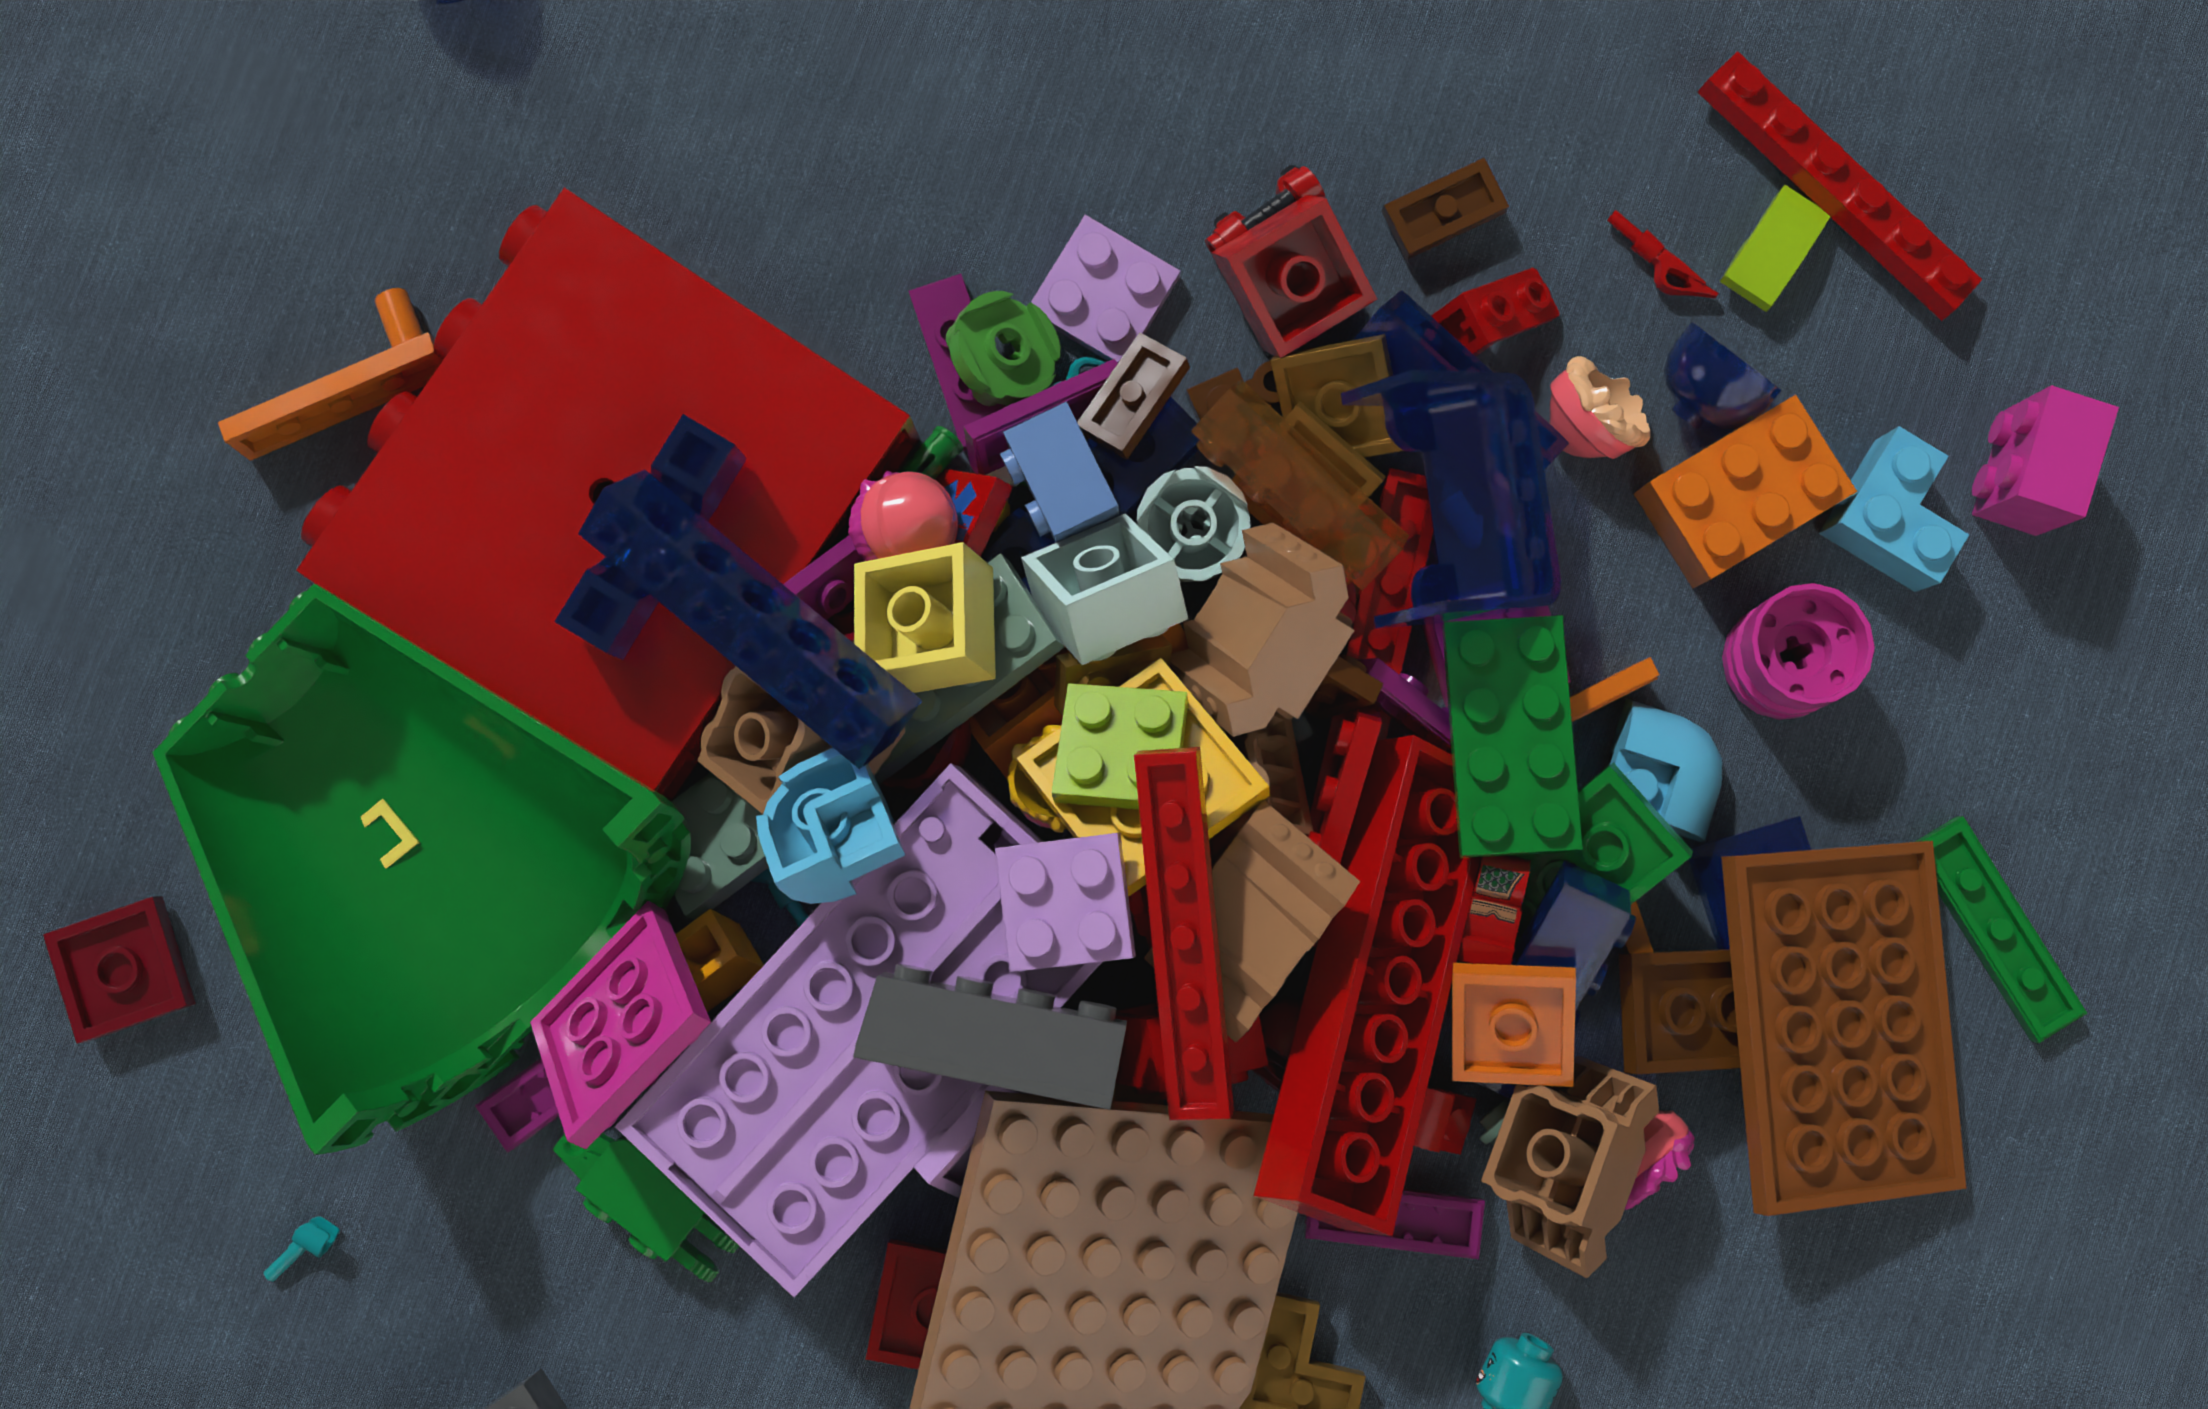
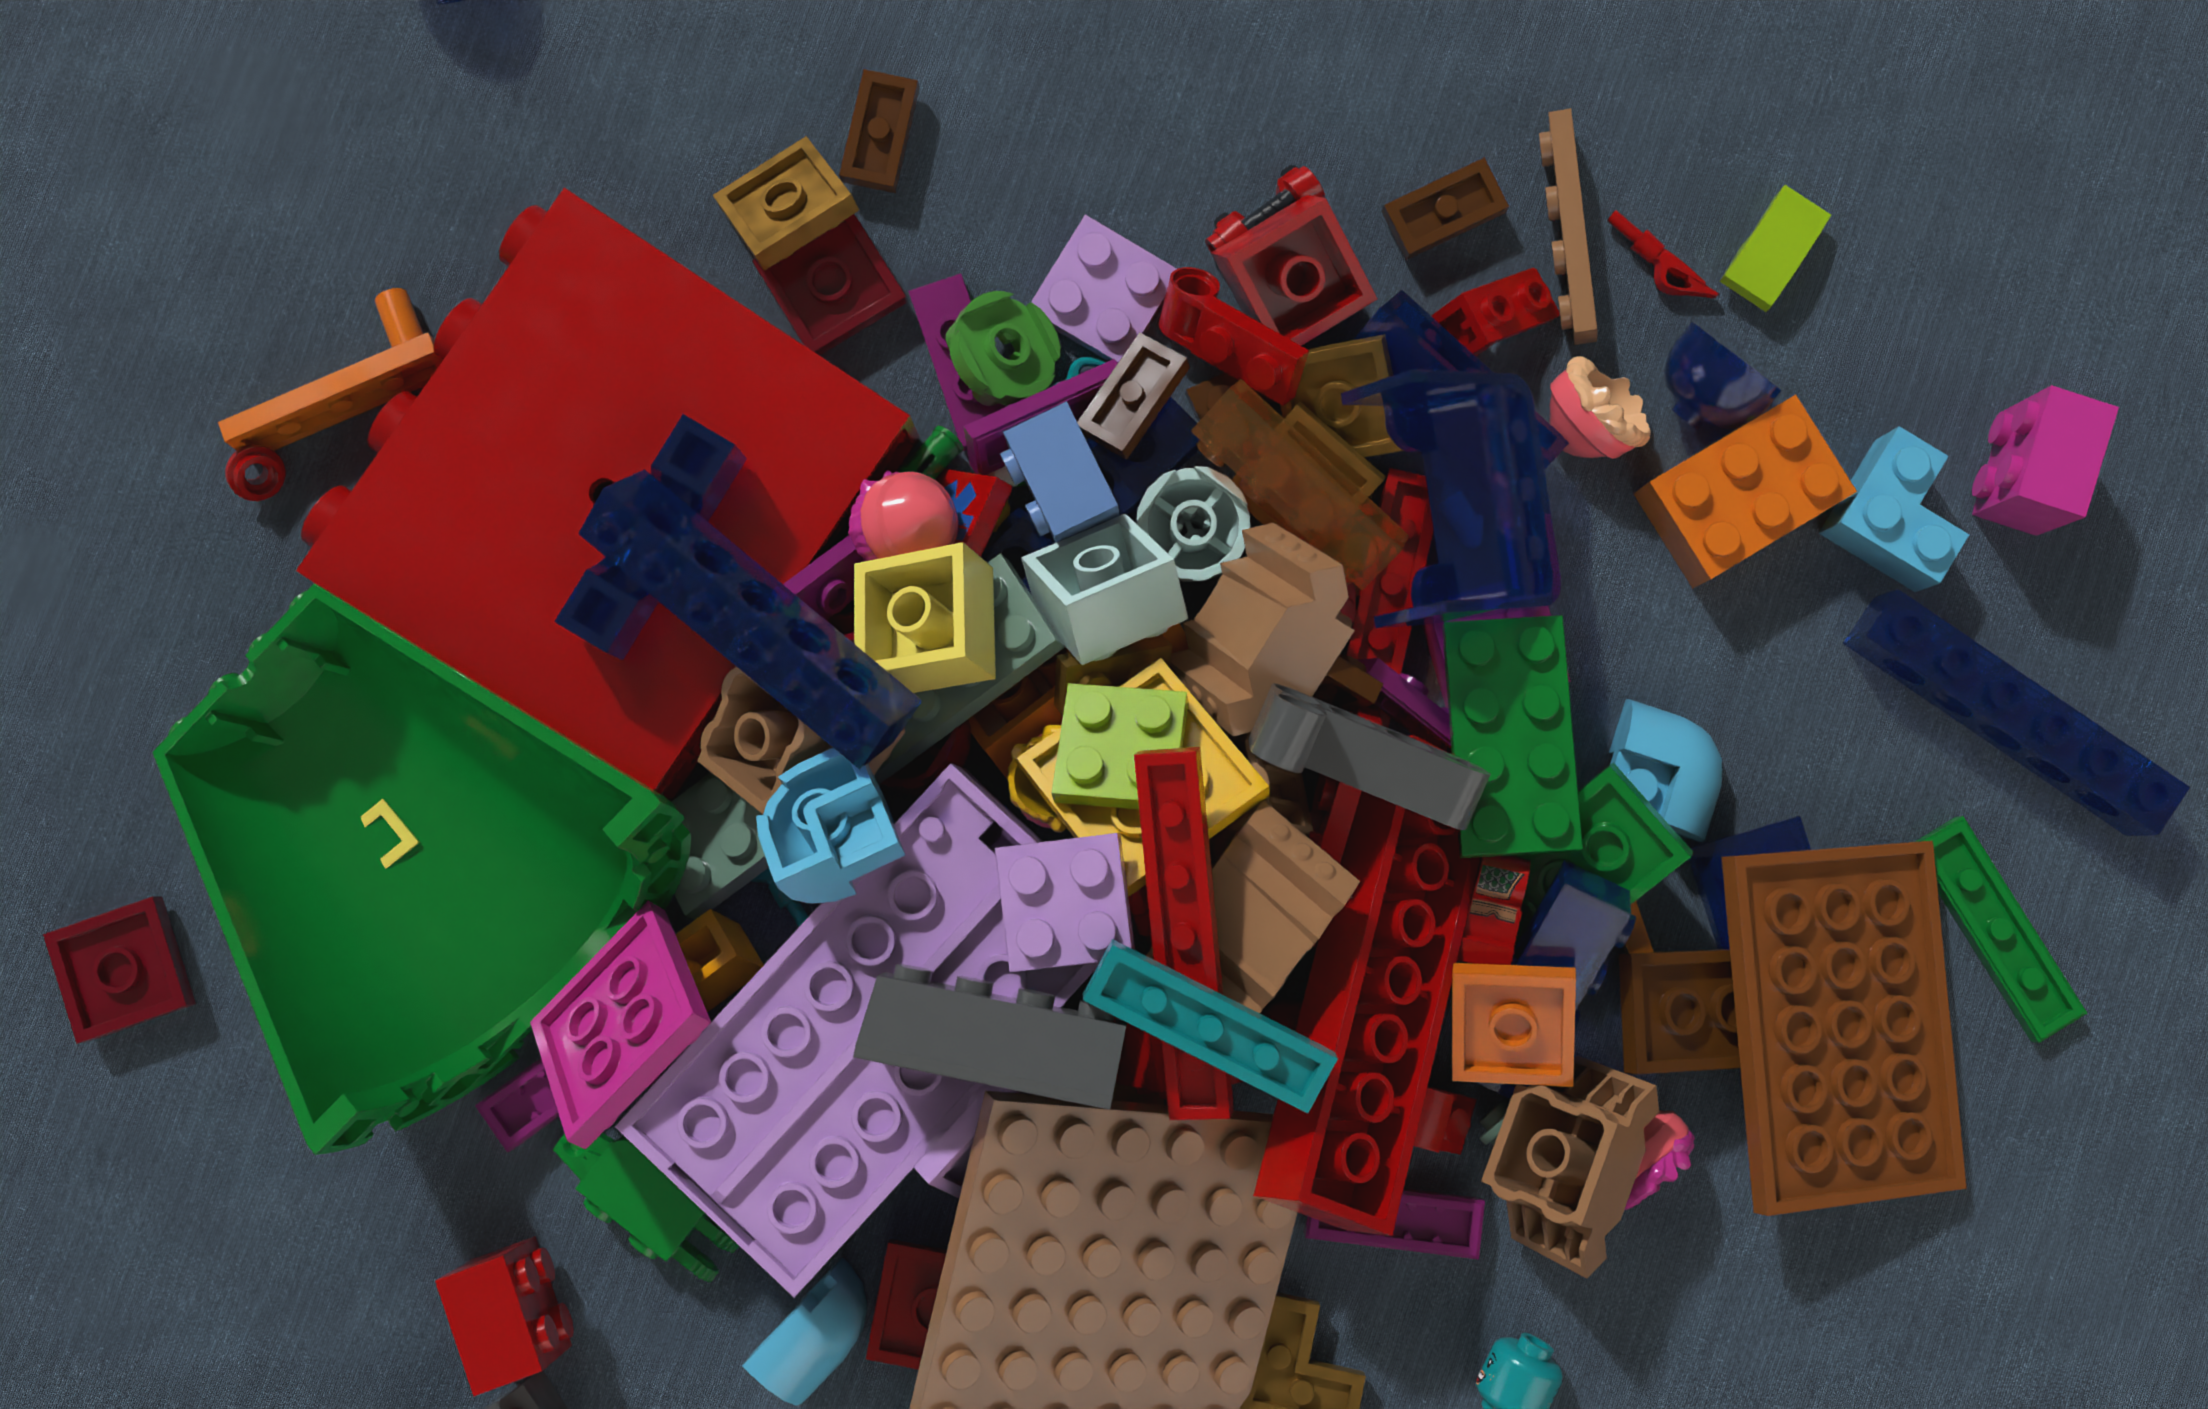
teal hand [263,1216,340,1282] -> none
orange tile [1570,657,1660,722] -> none
red plate [1697,51,1983,321] -> none
dark pink wheel [1722,583,1875,720] -> none
none -> red plate [225,445,286,501]
none -> red brick [435,1236,574,1397]
none -> pearl gold plate [713,136,860,271]
none -> medium azure brick [742,1257,867,1406]
none -> dark red plate [752,214,908,356]
none -> reddish brown plate [839,69,920,194]
none -> teal plate [1083,939,1338,1113]
none -> red plate [1159,267,1309,406]
none -> dark grey beam [1248,683,1491,830]
none -> medium nougat plate [1539,108,1597,345]
none -> clear blue brick [1843,589,2190,836]

